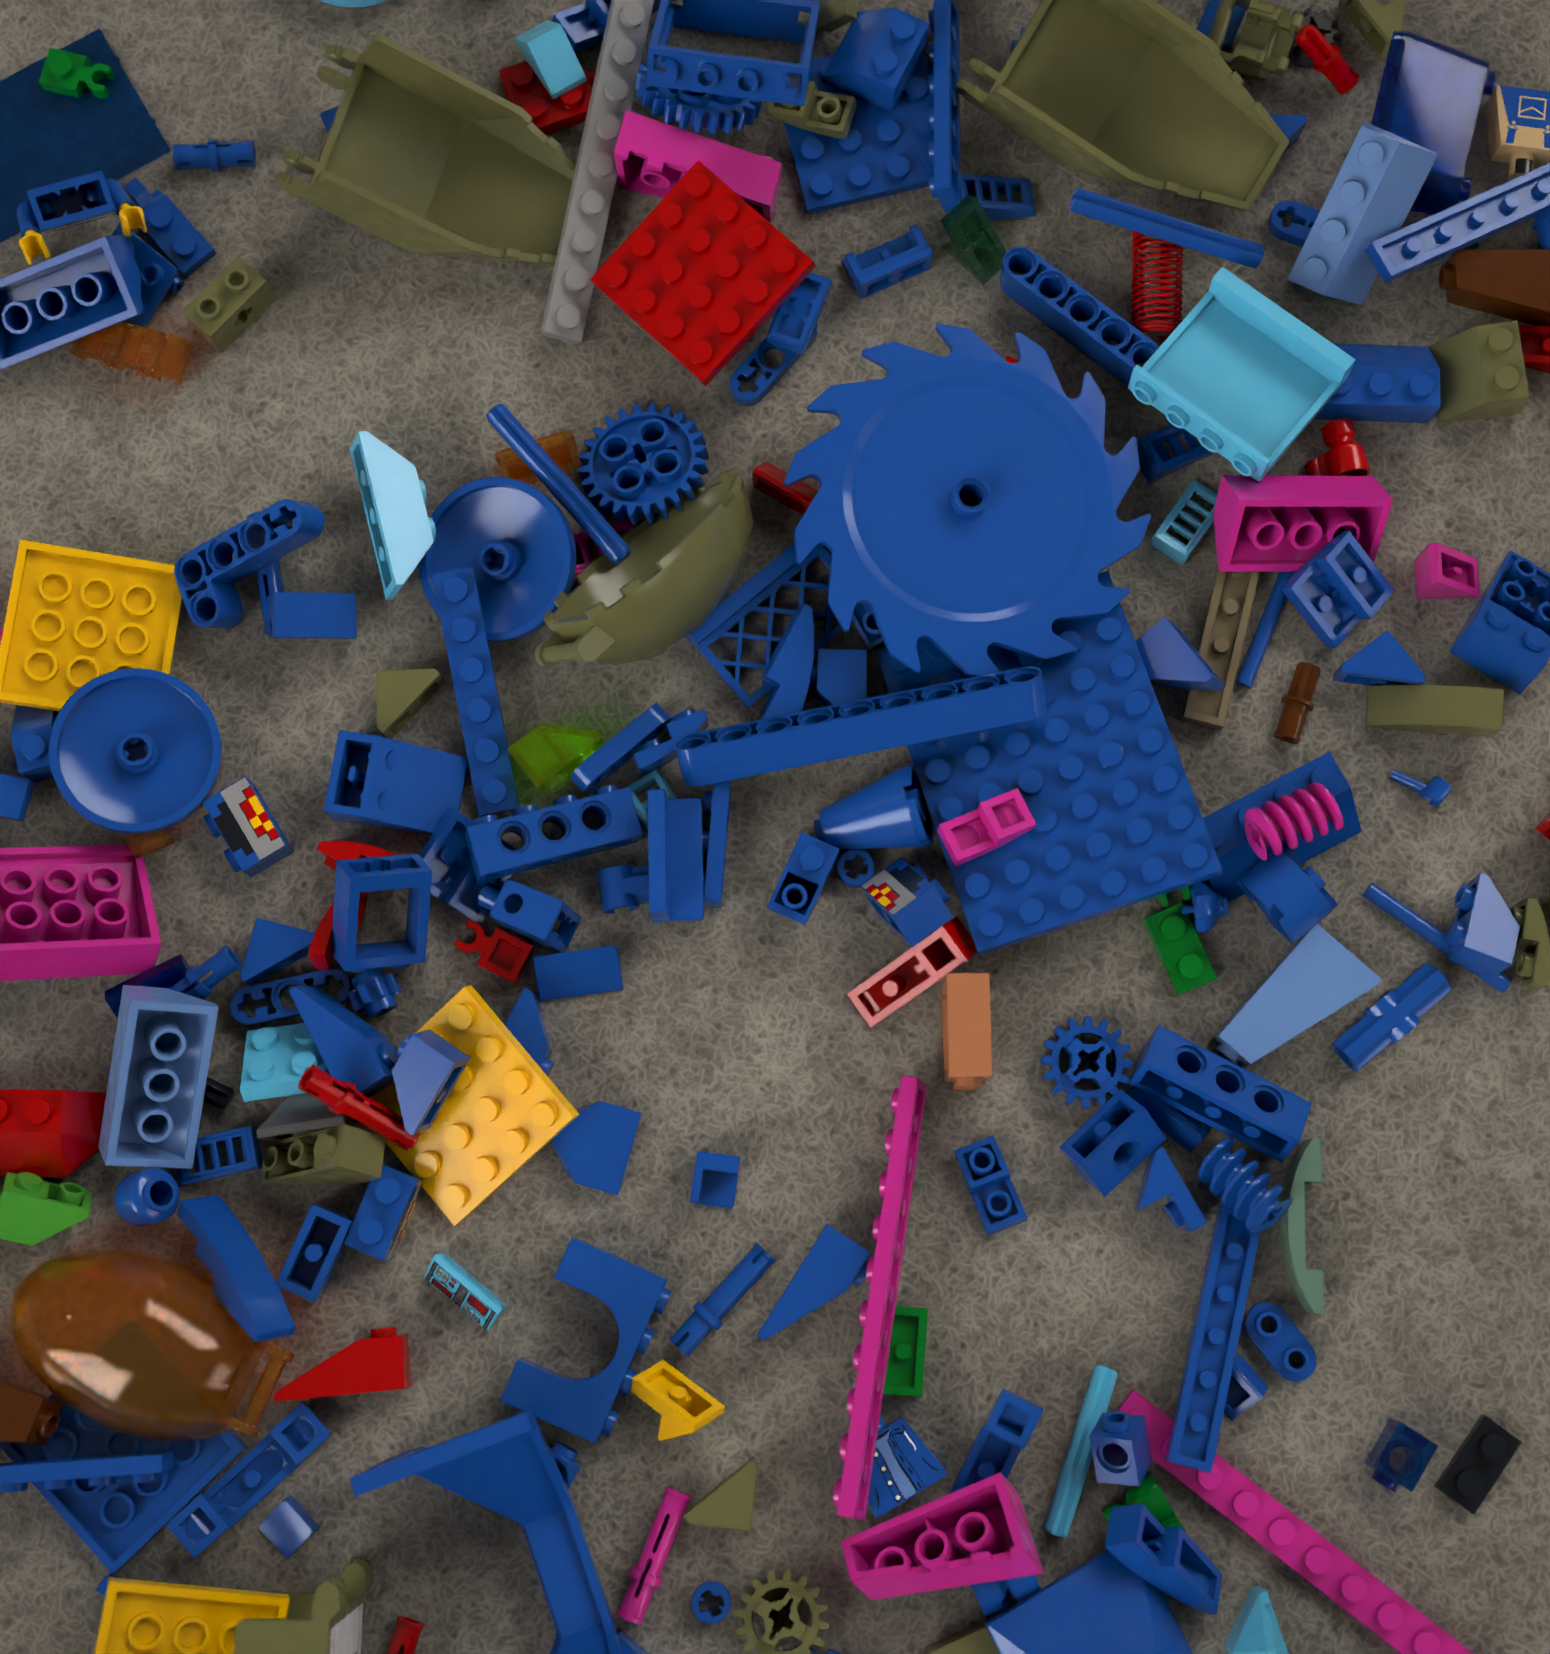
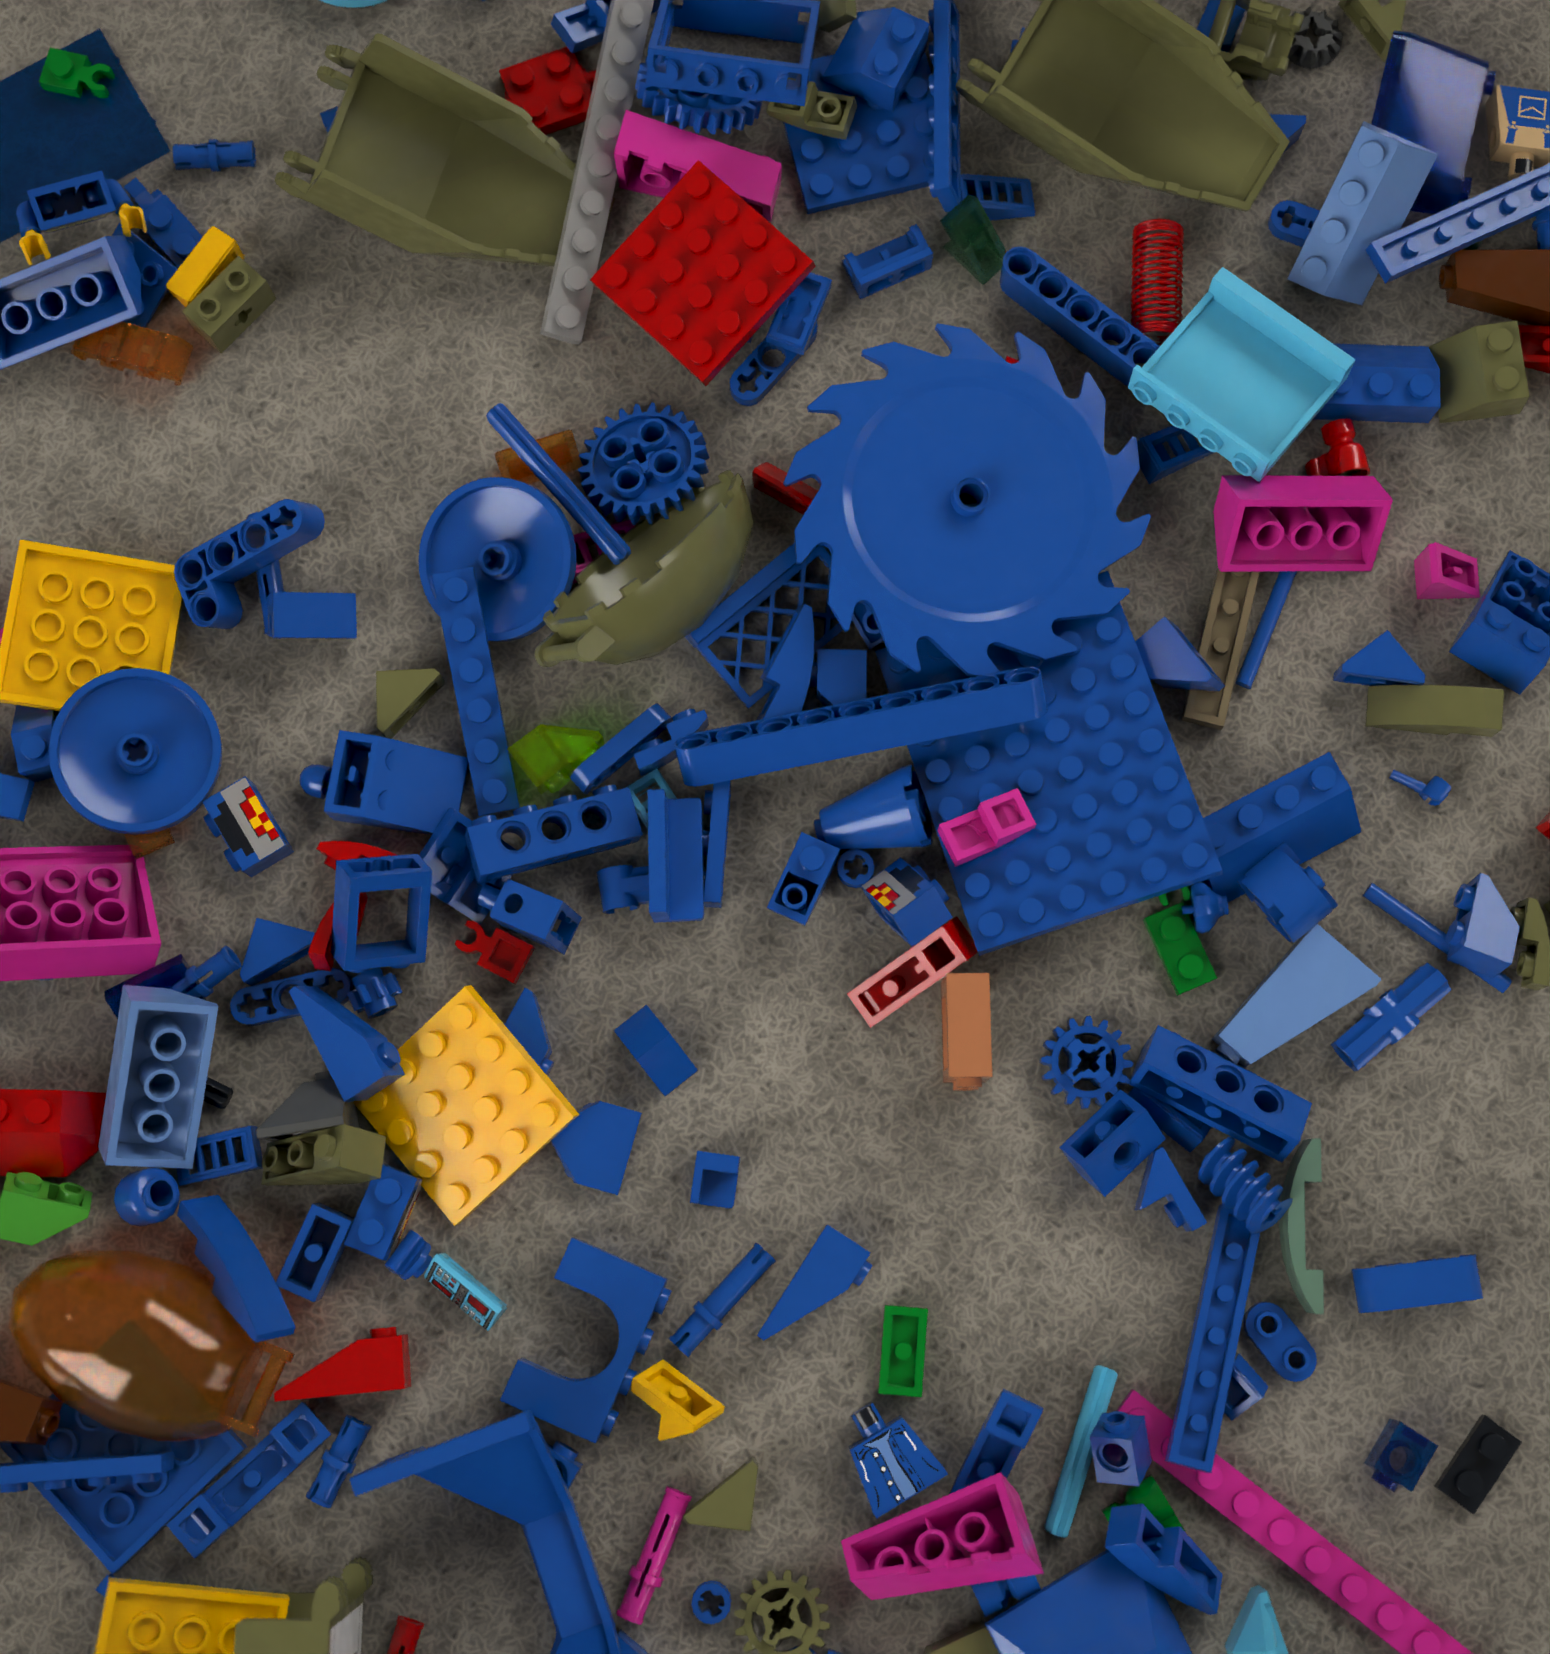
medium azure plate [240,1022,330,1102] -> none
blue slope [259,1495,320,1559] -> none
red pin [298,1064,421,1151] -> none
medium azure wedge [349,431,436,600] -> none
blue slope [392,1029,471,1135] -> none
medium azure slope [513,20,587,100] -> none
blue slope [533,945,623,1001] -> none
dark pink plate [833,1076,927,1521] -> none
blue slope [954,1135,1027,1236] -> none
blue axle [1069,188,1265,268] -> none
medium azure slope [1149,479,1217,566] -> none
dark pink piece [1244,782,1344,861] -> none
reddish brown axle [1273,662,1321,744] -> none
blue slope [1281,531,1394,648] -> none
red axle [1295,24,1359,94] -> none
none -> yellow slope [166,226,244,307]
none -> blue hinge [299,764,332,799]
none -> blue pin [306,1415,372,1508]
none -> blue plate [384,1230,432,1280]
none -> blue slope [613,1005,698,1096]
none -> blue beam [1352,1254,1483,1313]

